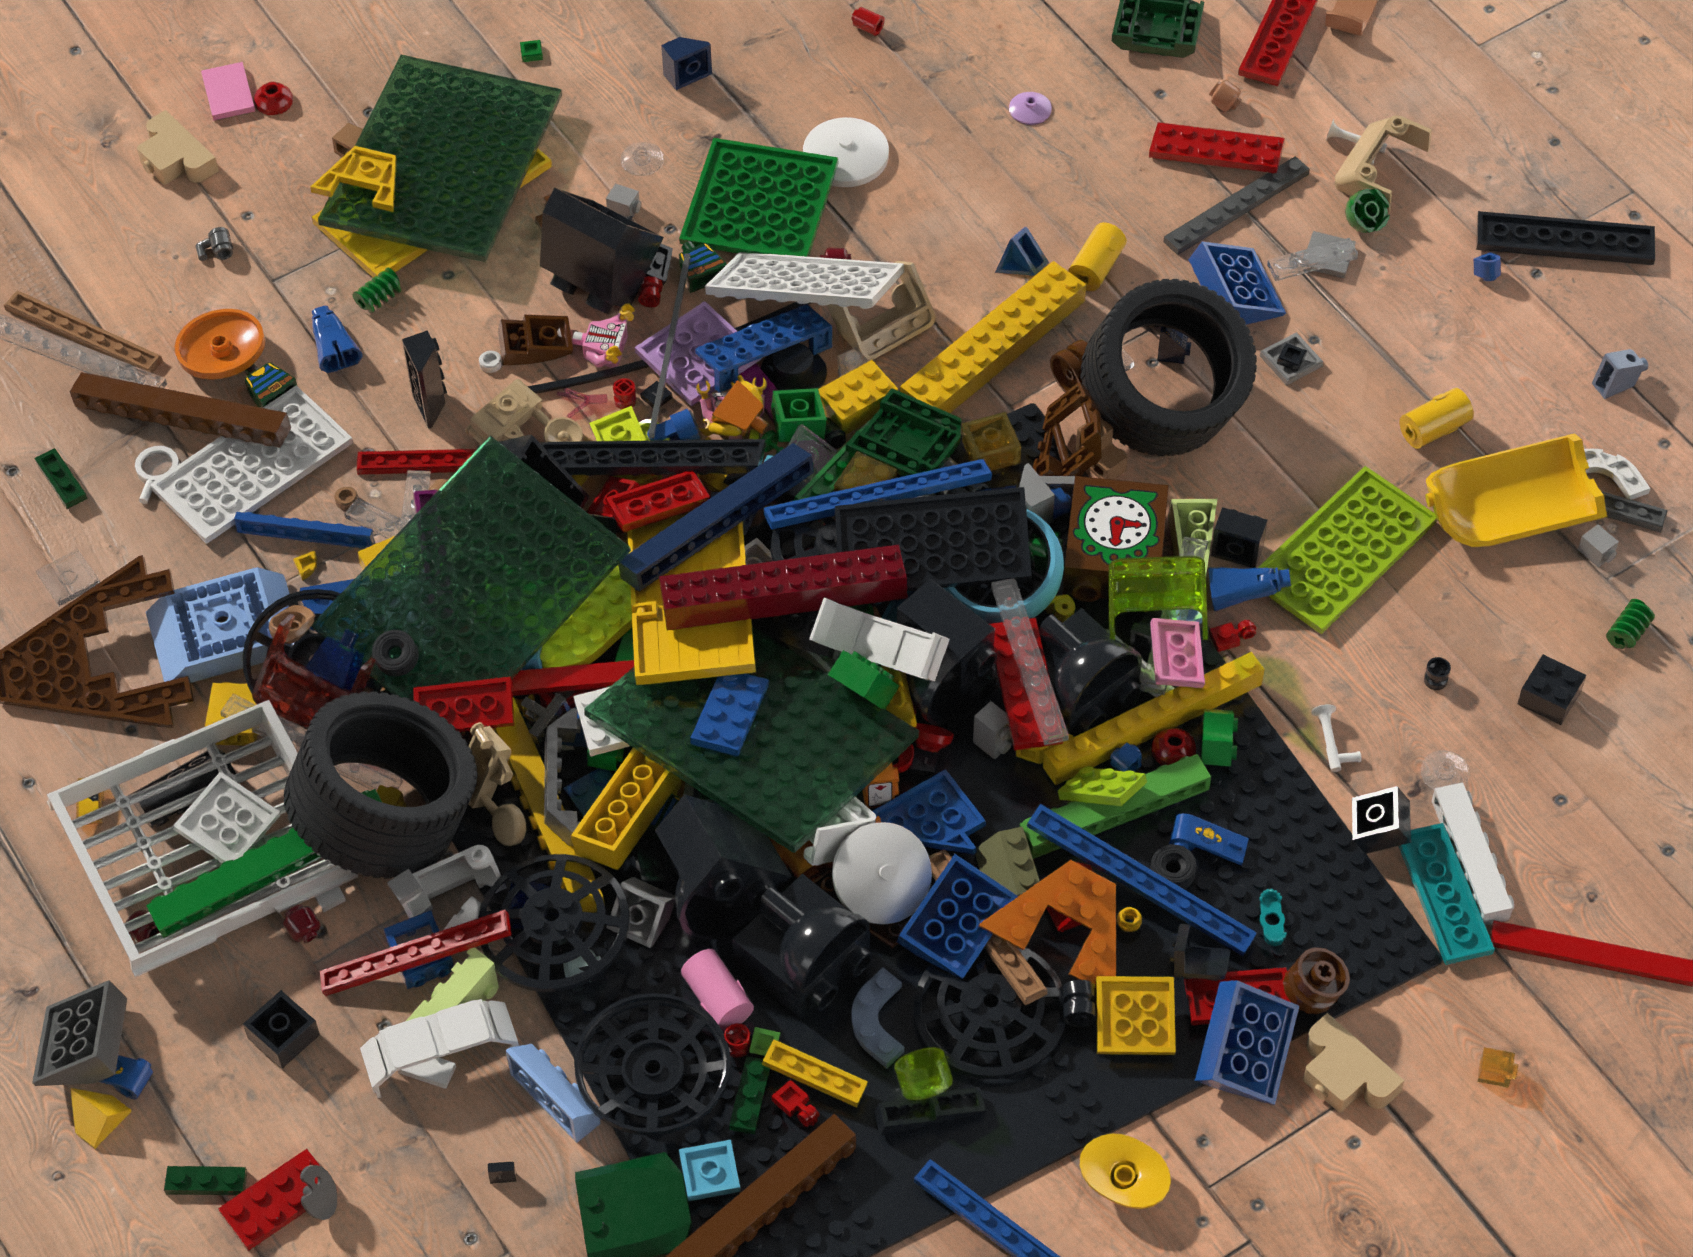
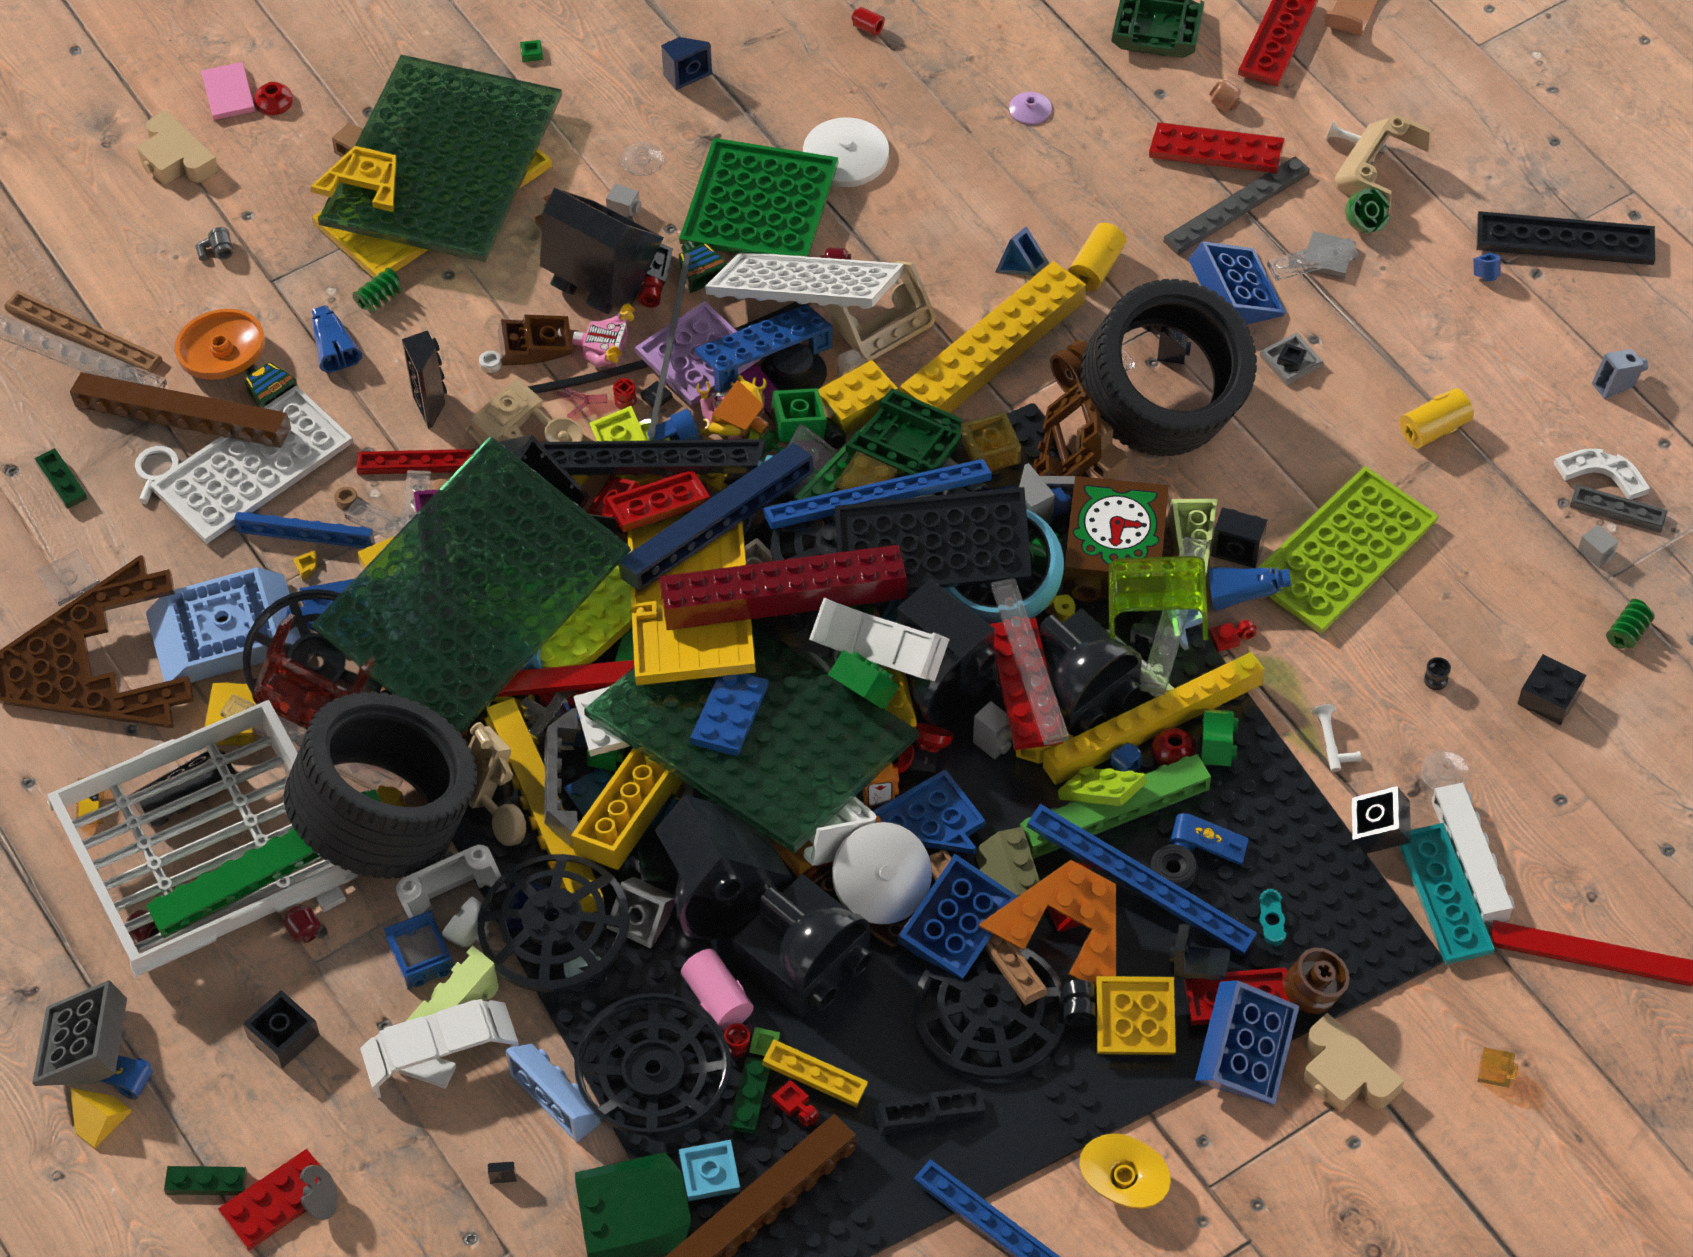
white plate [173,771,280,863] -> none
medium nougat hat [269,605,315,644] -> none
clear blue torso [305,629,364,691] -> none
red tile [320,910,511,996] -> none
black tyre [372,630,419,677] -> none
light grey tile [387,869,423,905] -> none
red plate [413,677,515,732] -> none
sand blue plate [852,967,904,1069] -> none
clear neon green piece [894,1047,953,1100] -> none
yellow plate [1117,907,1142,932] -> none
bright pink tile [1150,618,1205,688] -> none
yellow panel [1425,433,1607,547] -> none

